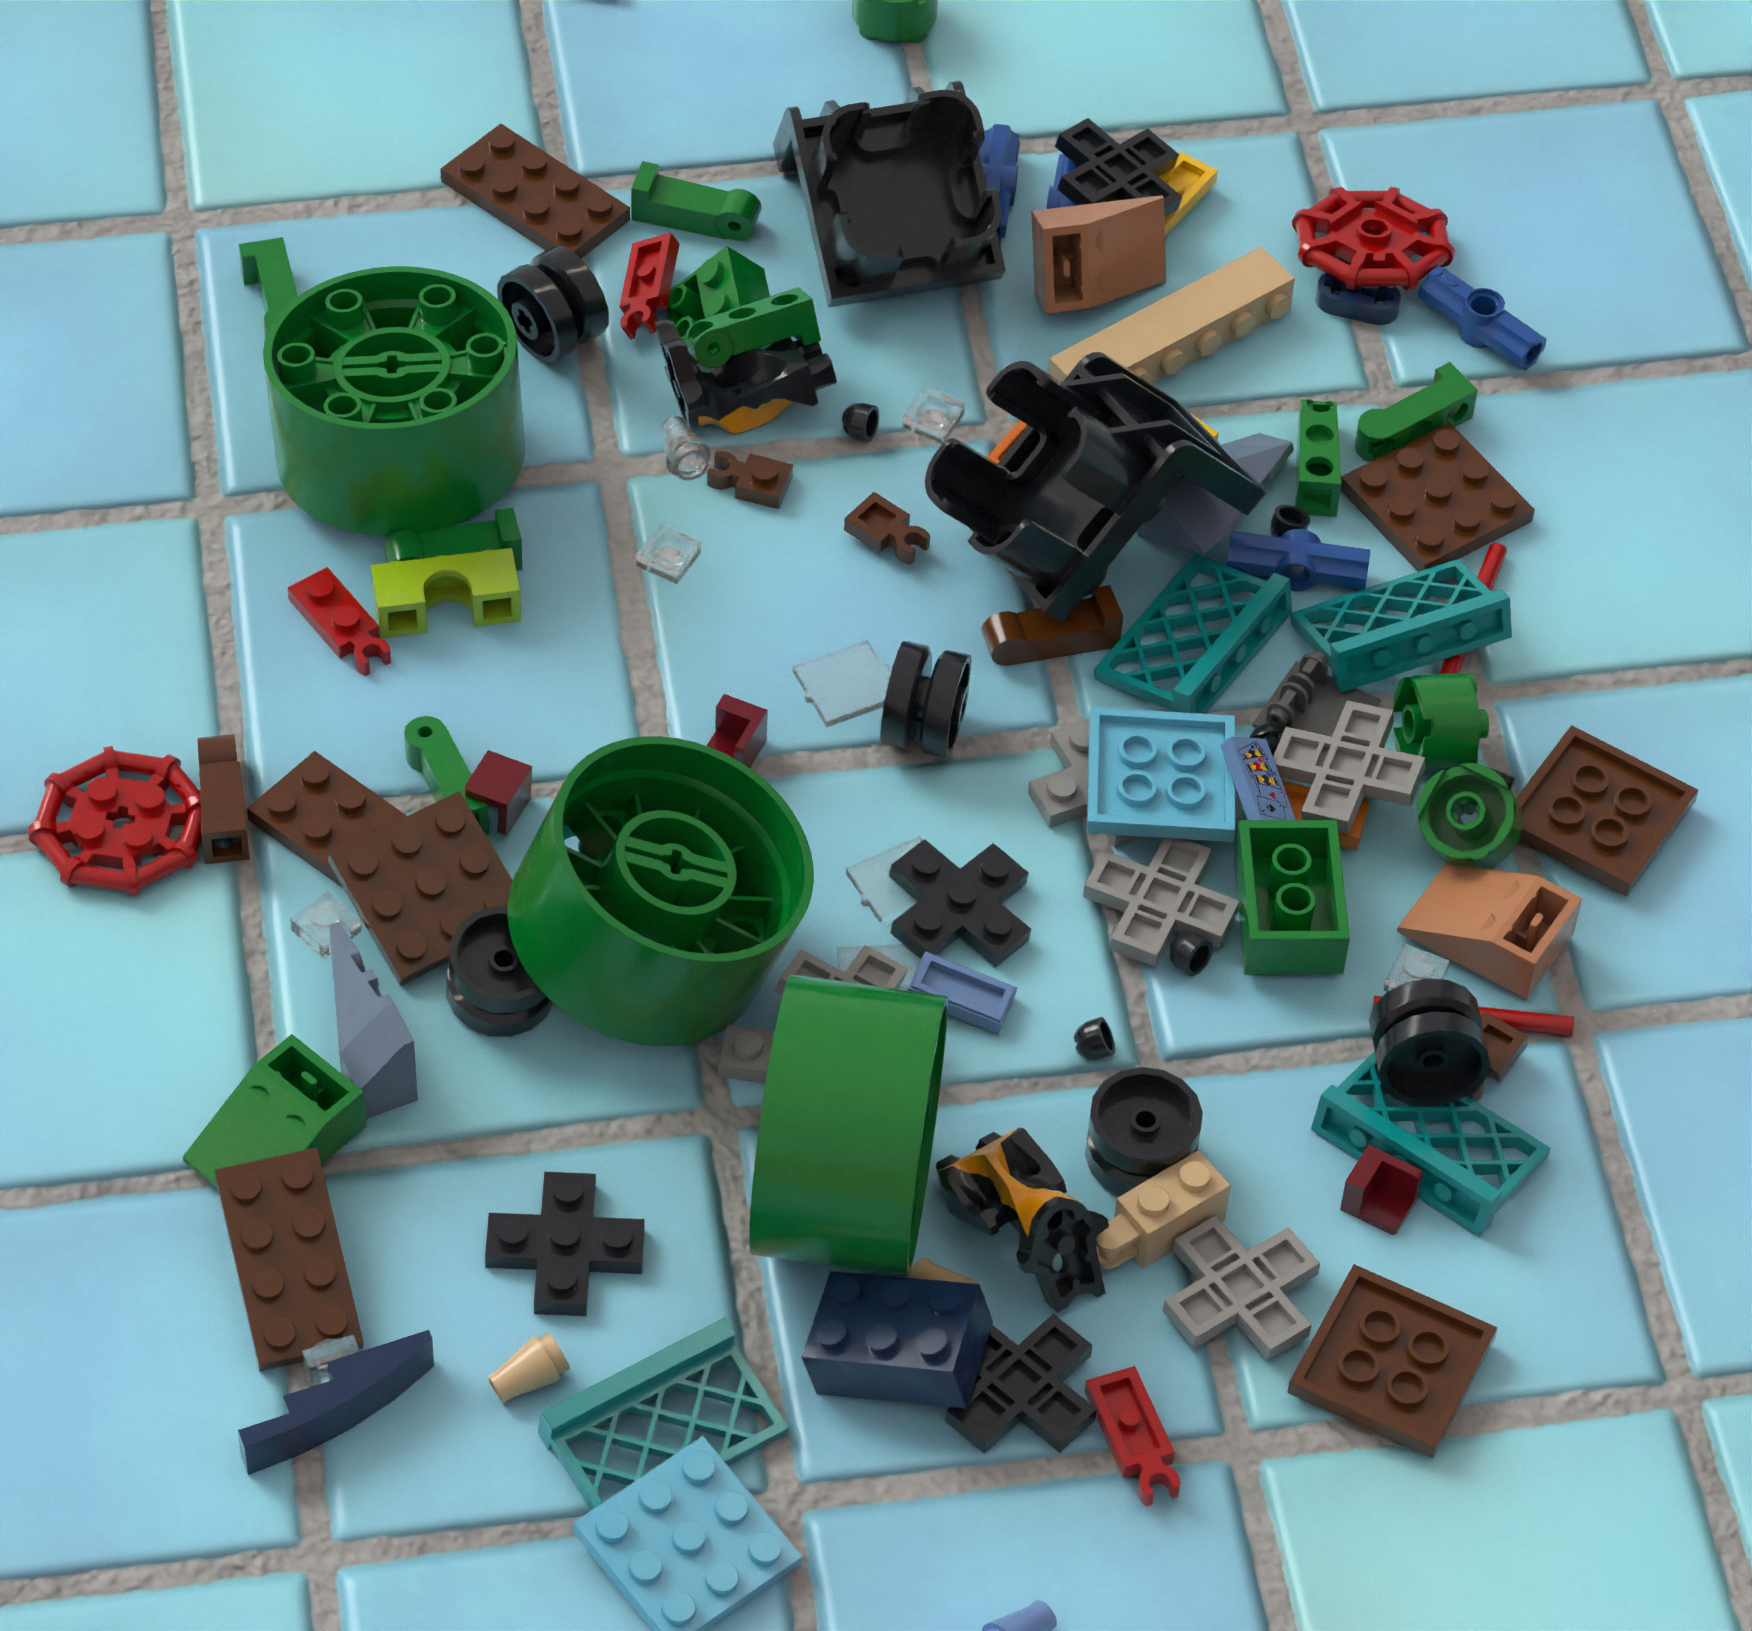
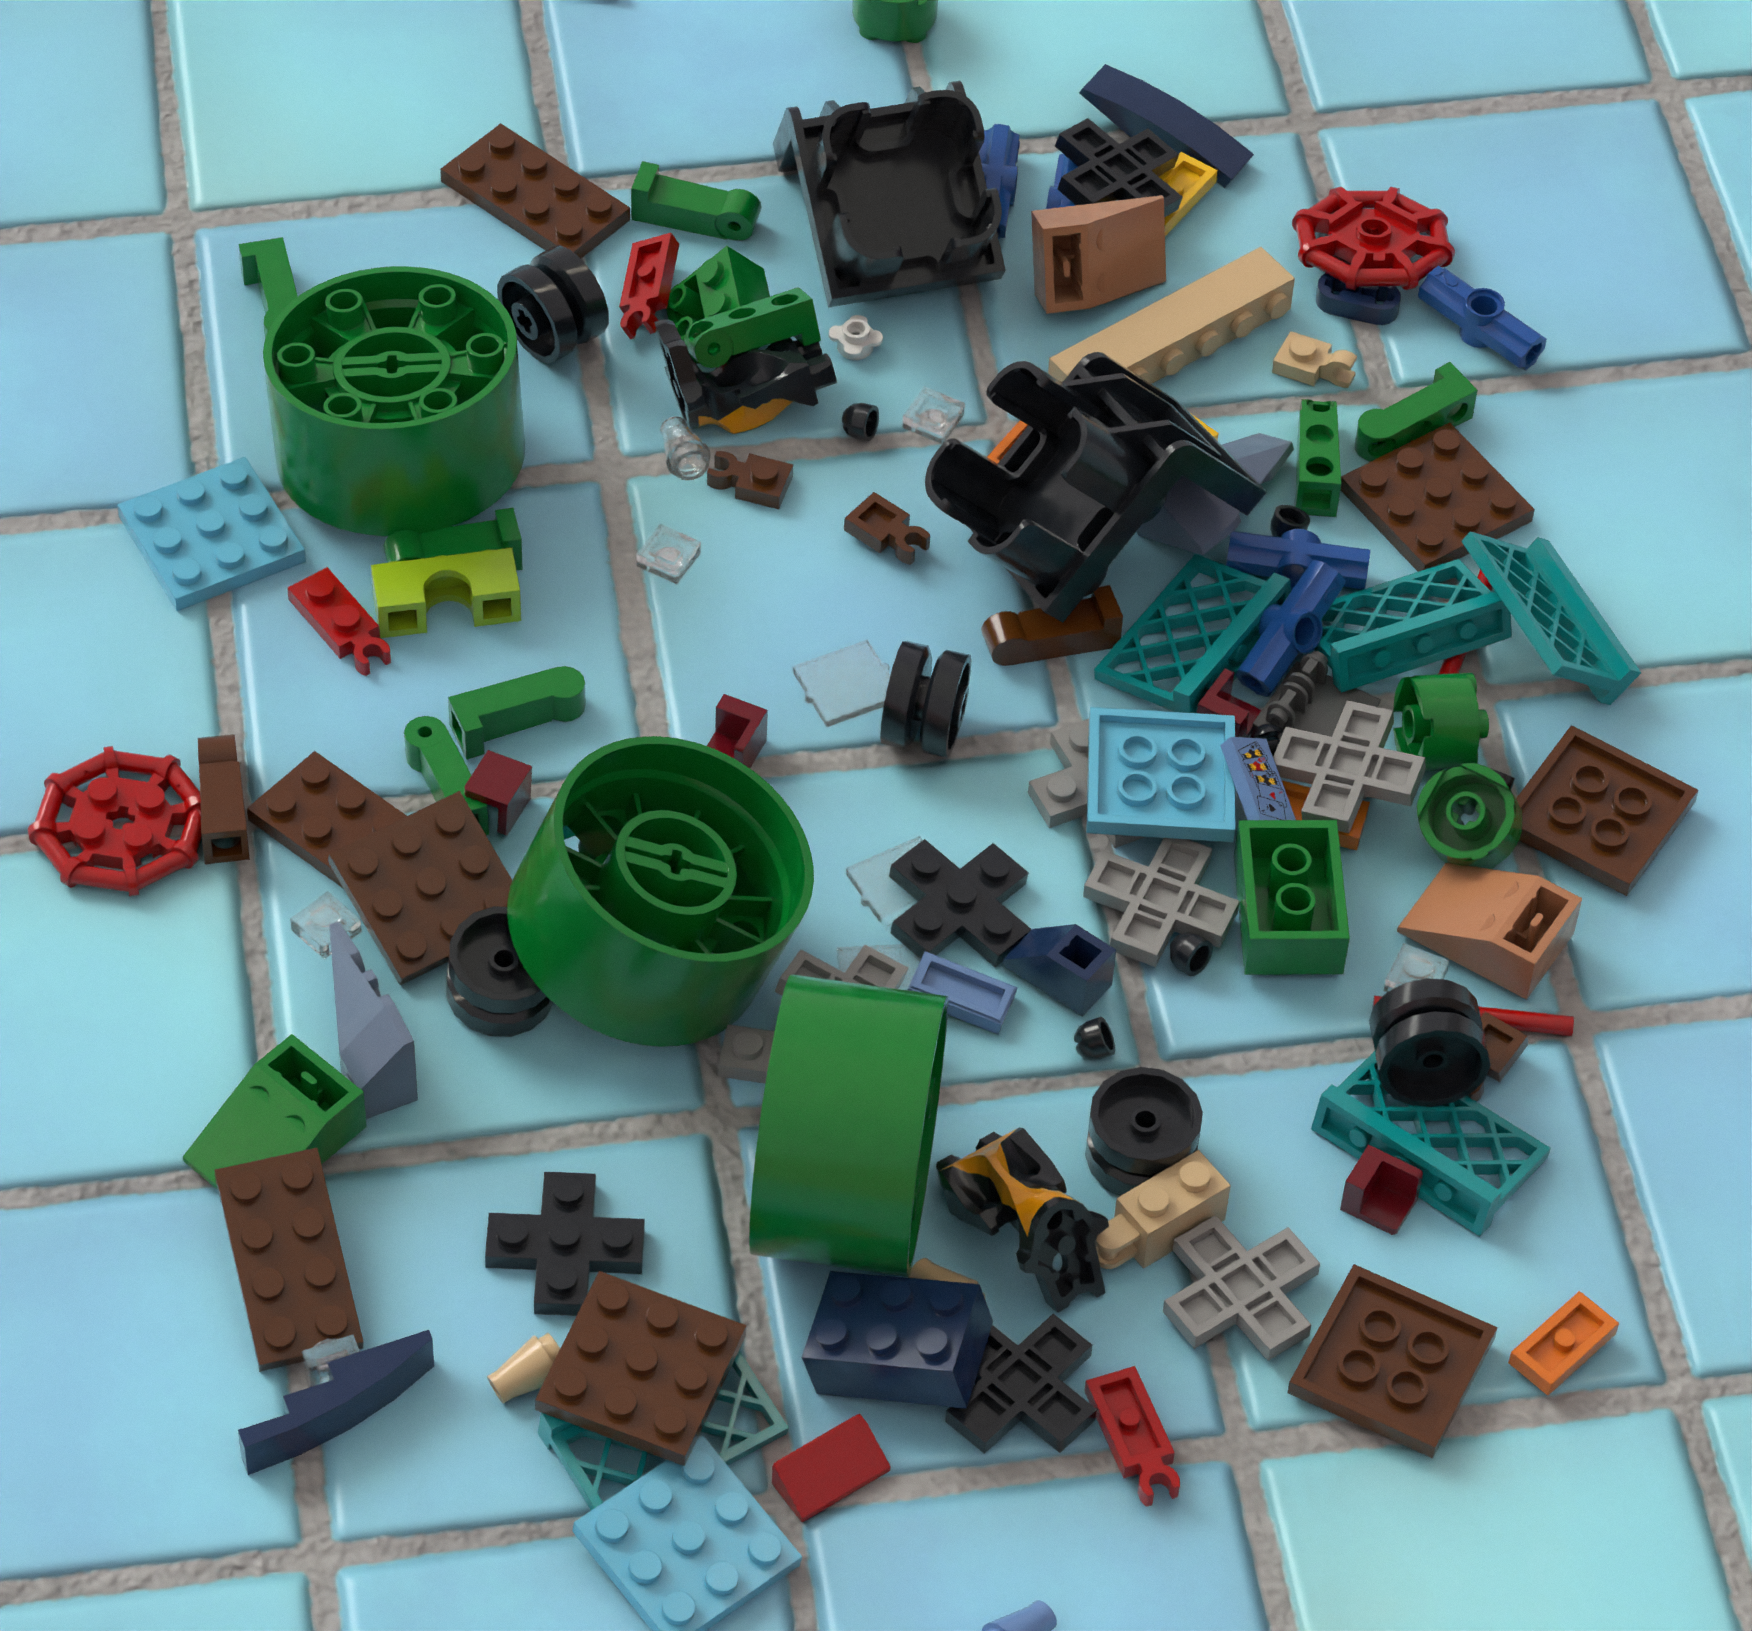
none -> medium azure plate [117,457,306,611]
none -> green leg [448,666,586,760]
none -> reddish brown plate [535,1271,747,1466]
none -> red slope [772,1414,891,1522]
none -> white plate [829,315,883,360]
none -> dark blue slope [1003,924,1116,1017]
none -> dark blue slope [1079,64,1254,188]
none -> dark red panel [1197,668,1262,738]
none -> blue piece [1235,560,1346,697]
none -> tan plate [1272,331,1357,388]
none -> teal fence [1461,531,1641,705]
none -> orange plate [1508,1291,1619,1396]

